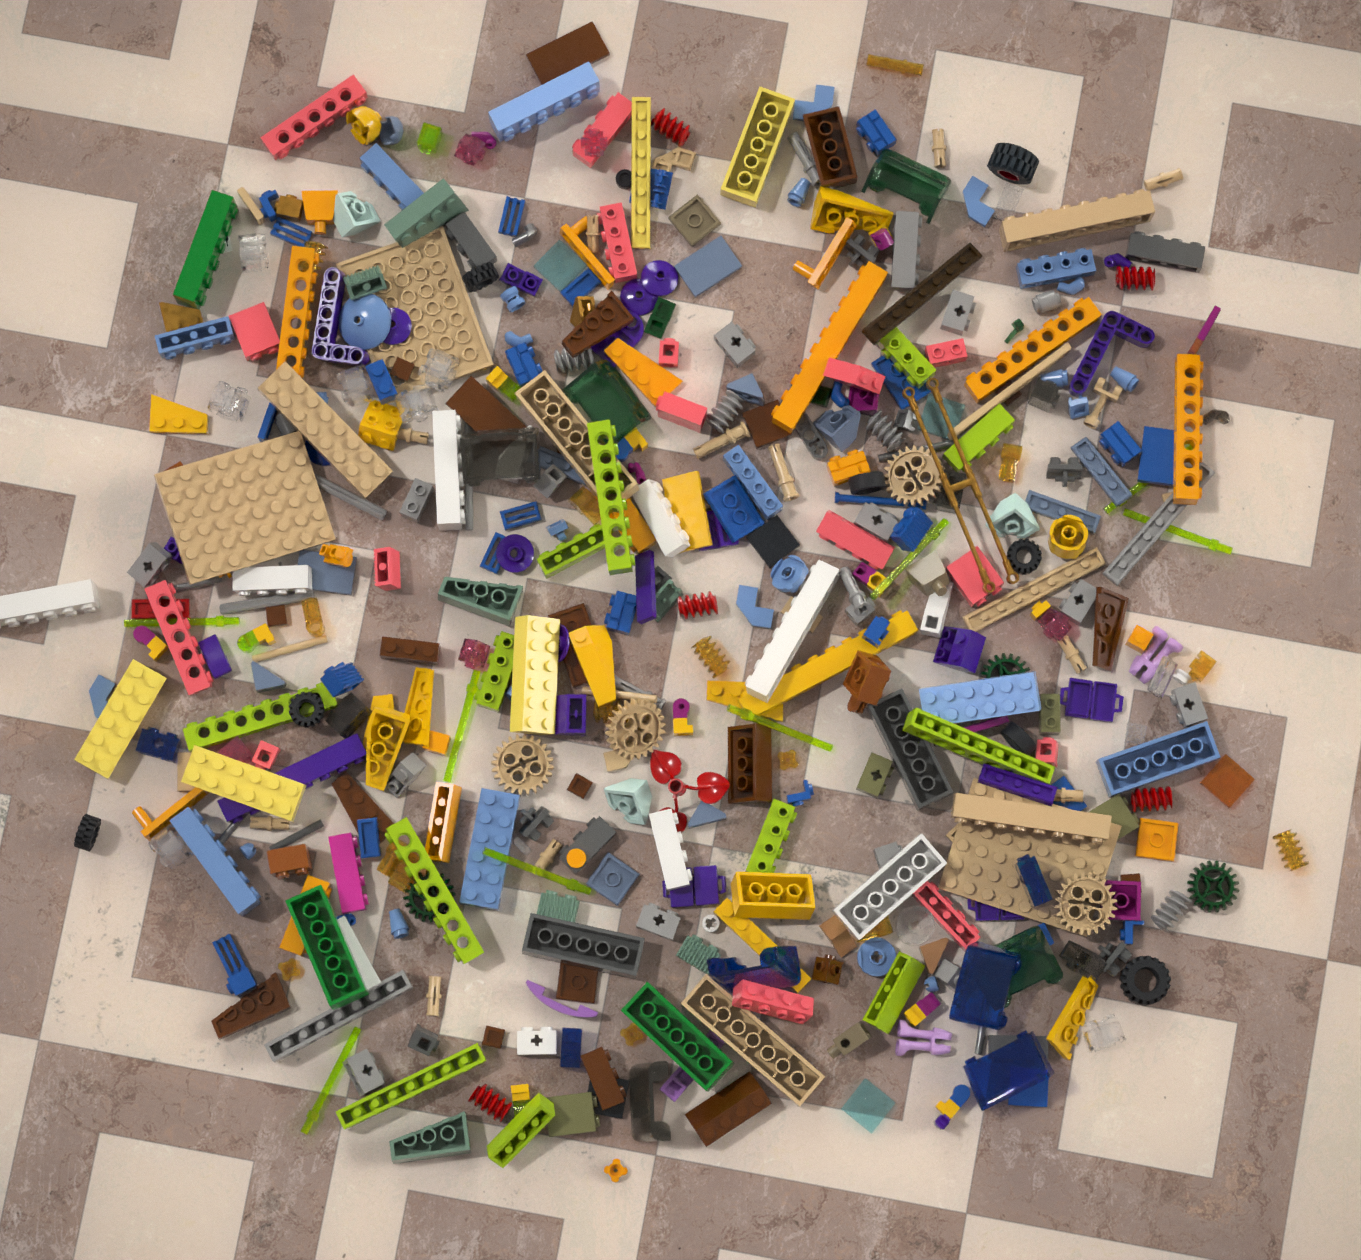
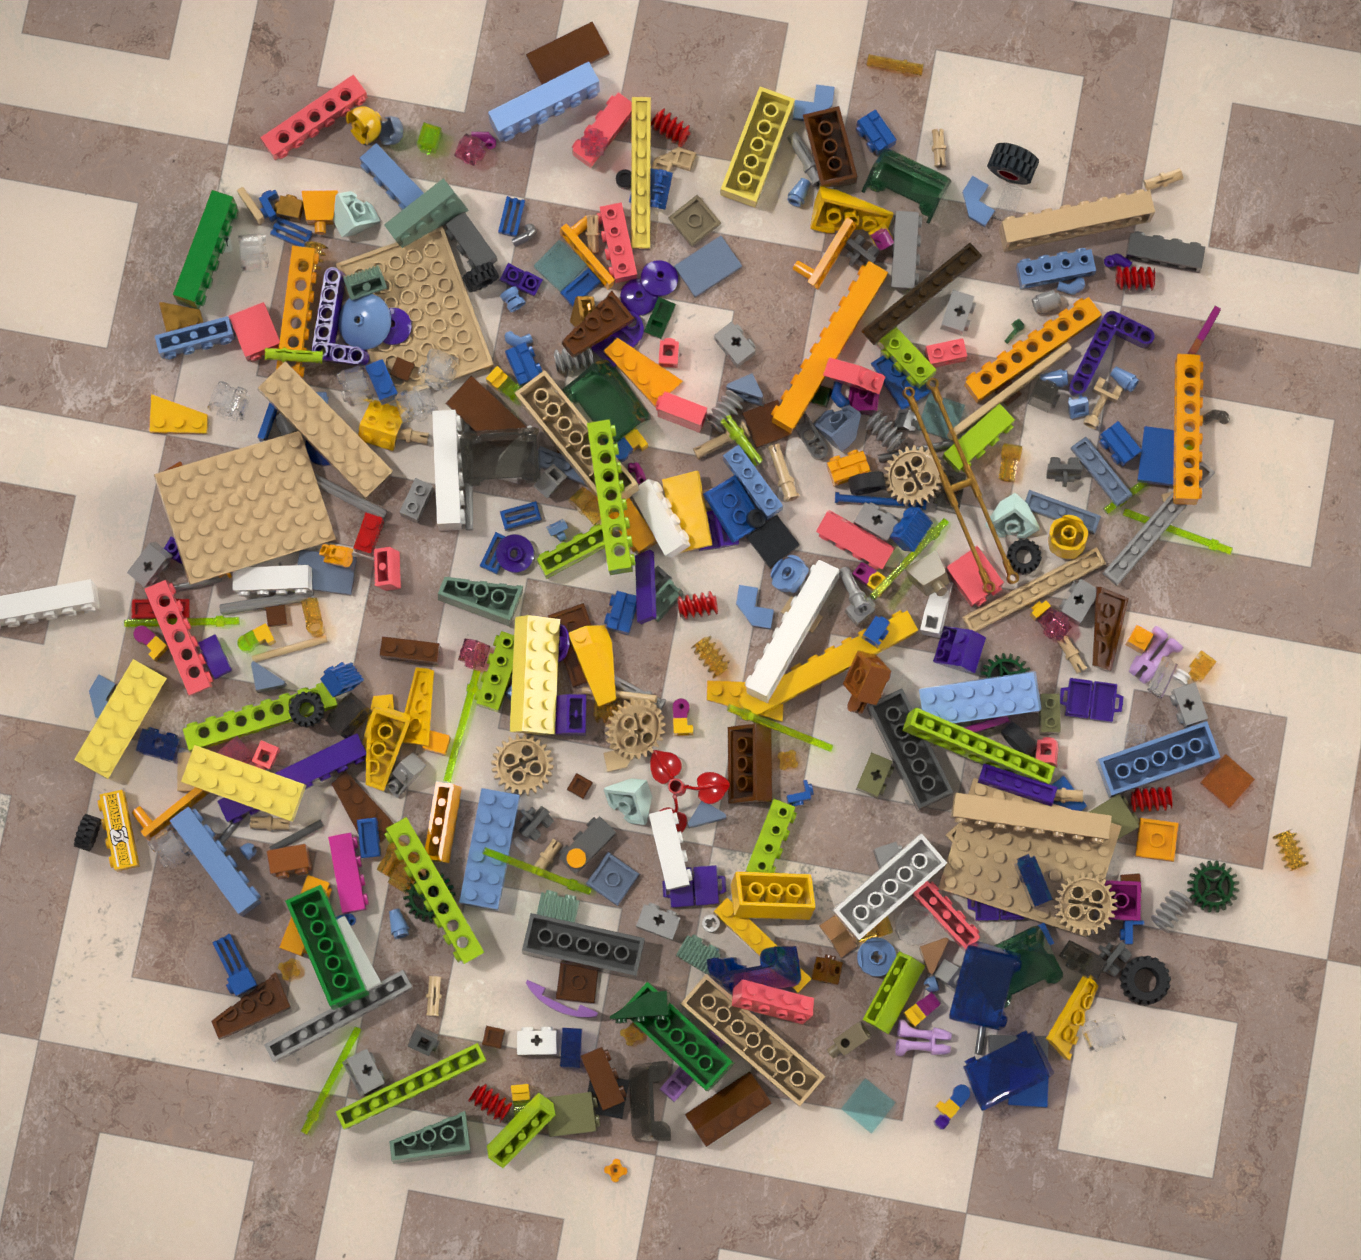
none -> brick [97,790,140,872]
none -> lime pin [265,347,323,364]
none -> red brick [353,512,384,557]
none -> dark green slope [610,991,671,1024]
none -> lime pin [721,415,763,466]
none -> black tile [746,509,766,529]

